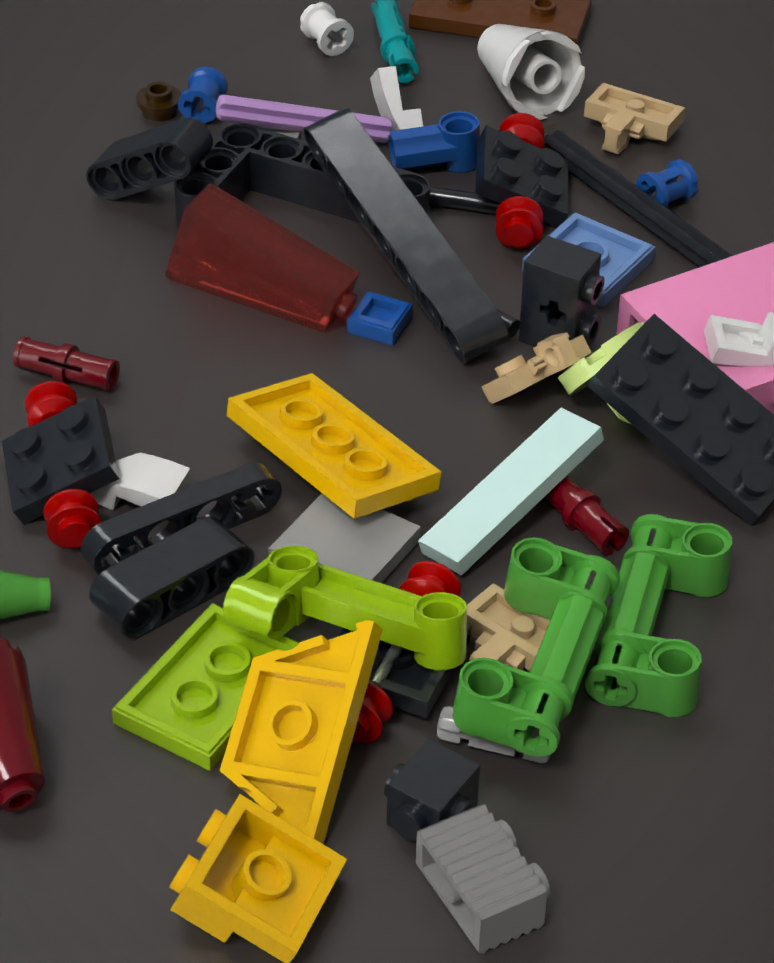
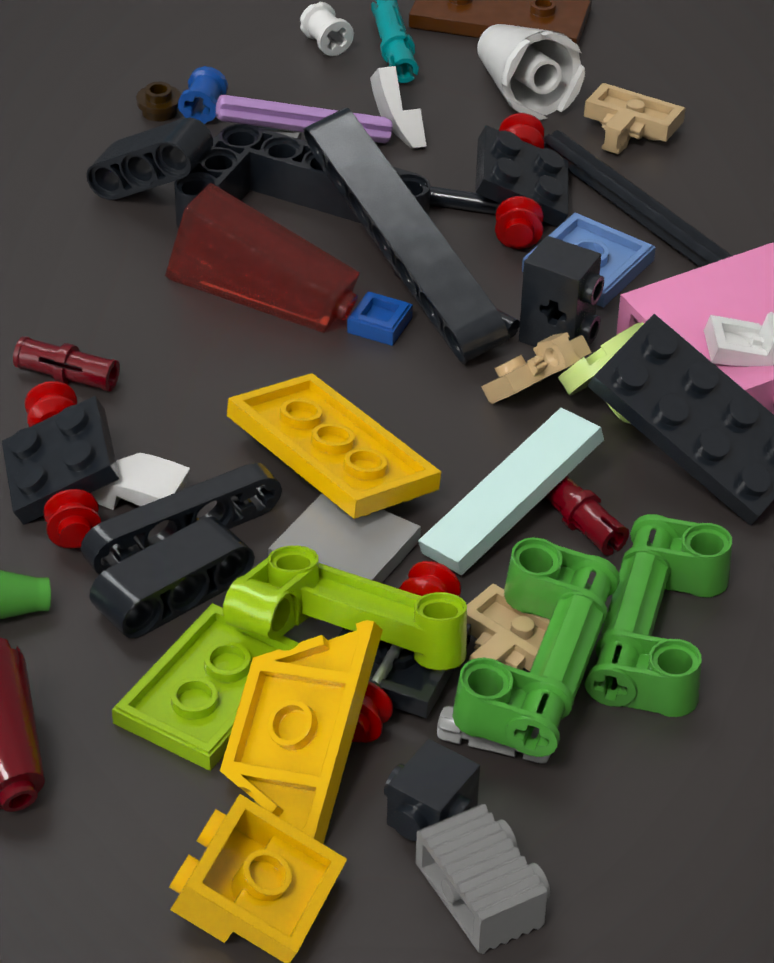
blue piece [388,111,480,173] -> none
blue bush [636,159,698,207] -> none

